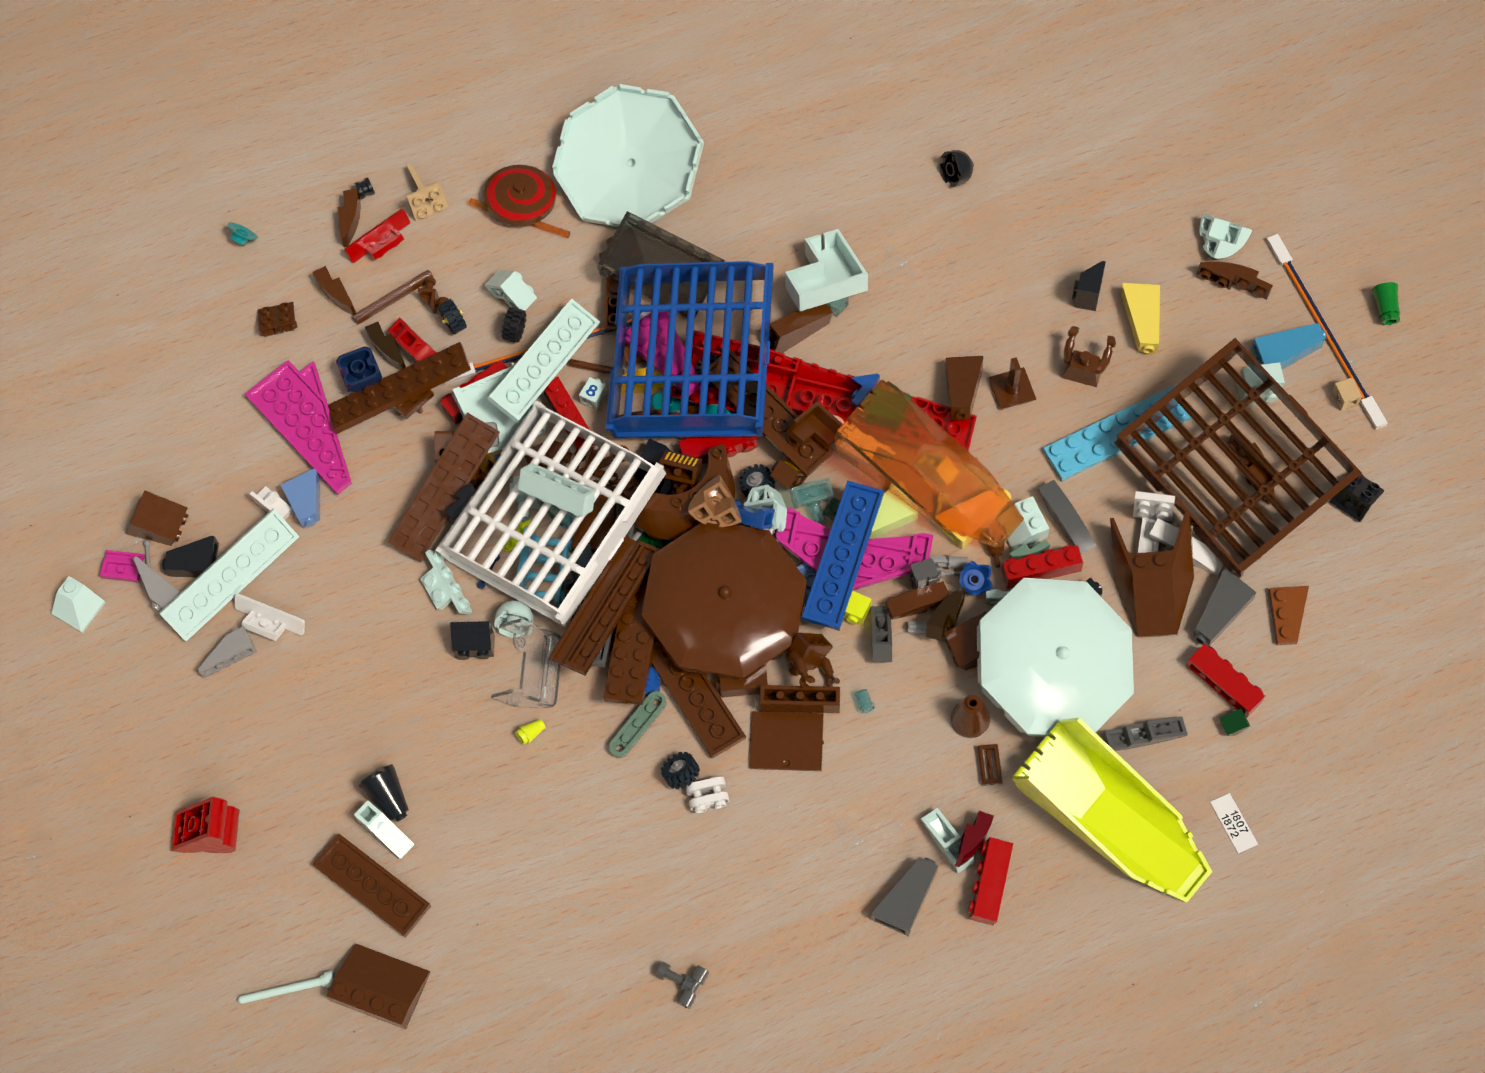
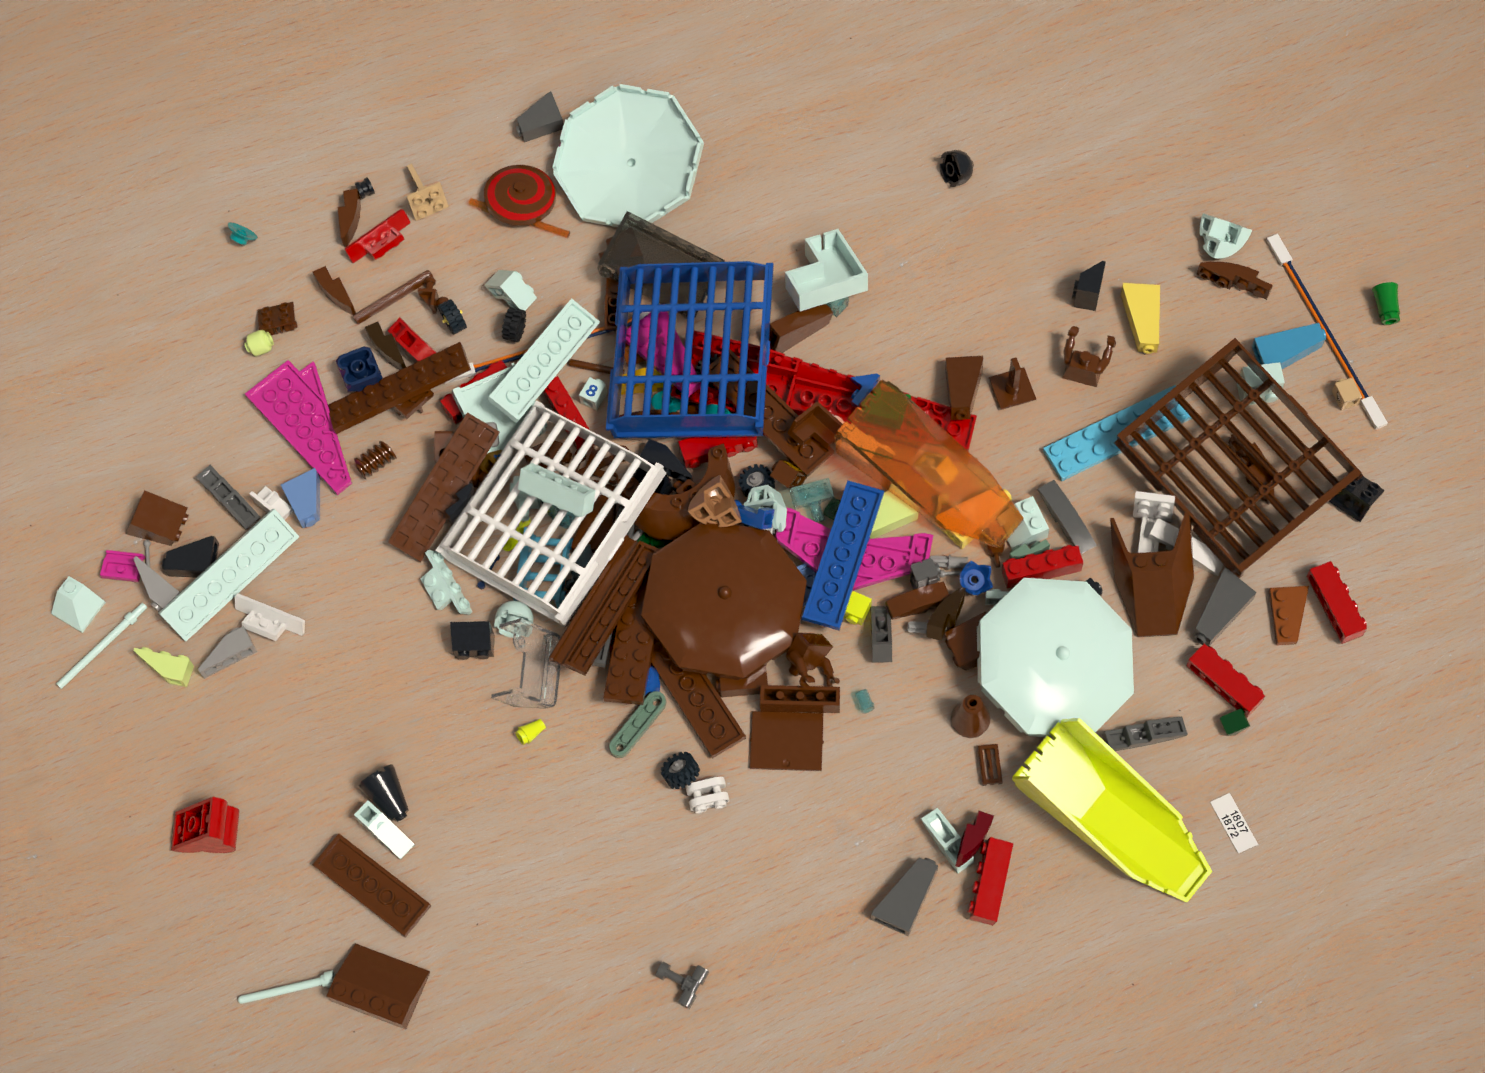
reddish brown brick [660,450,703,485] -> none
none -> light aqua bar [56,602,148,689]
none -> yellowish green slope [133,647,194,687]
none -> dark grey slope [196,464,261,530]
none -> yellowish green head [245,330,274,356]
none -> reddish brown piece [354,441,397,480]
none -> dark grey slope [516,92,564,142]
none -> red brick [1306,561,1367,644]

